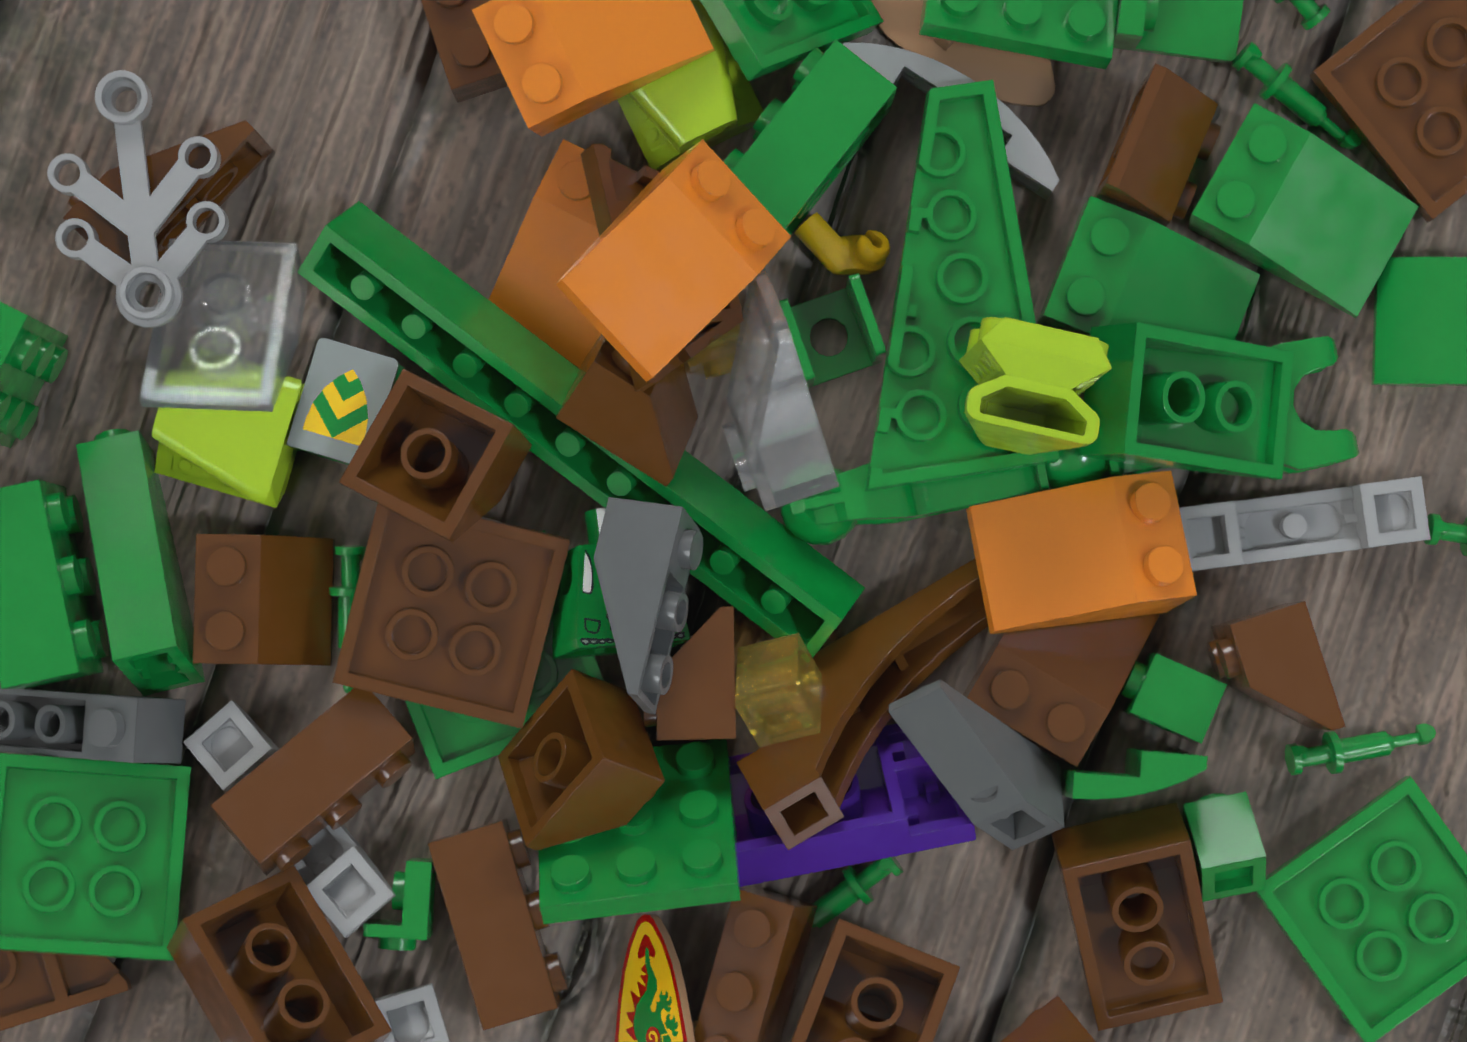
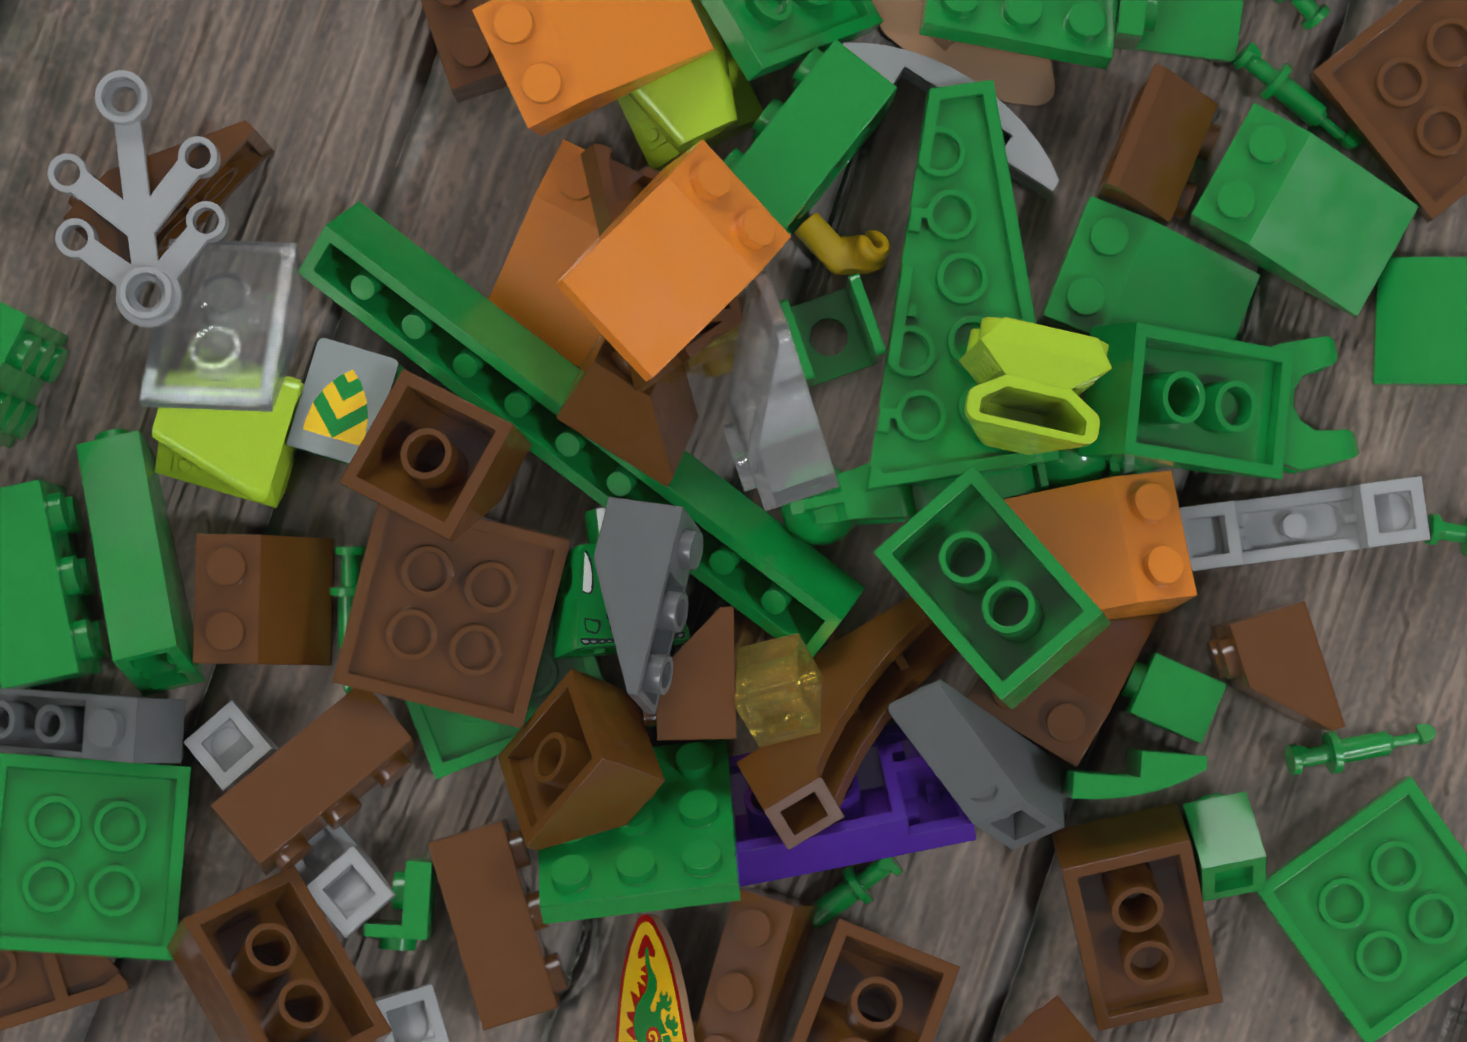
none -> green brick [873,465,1112,709]

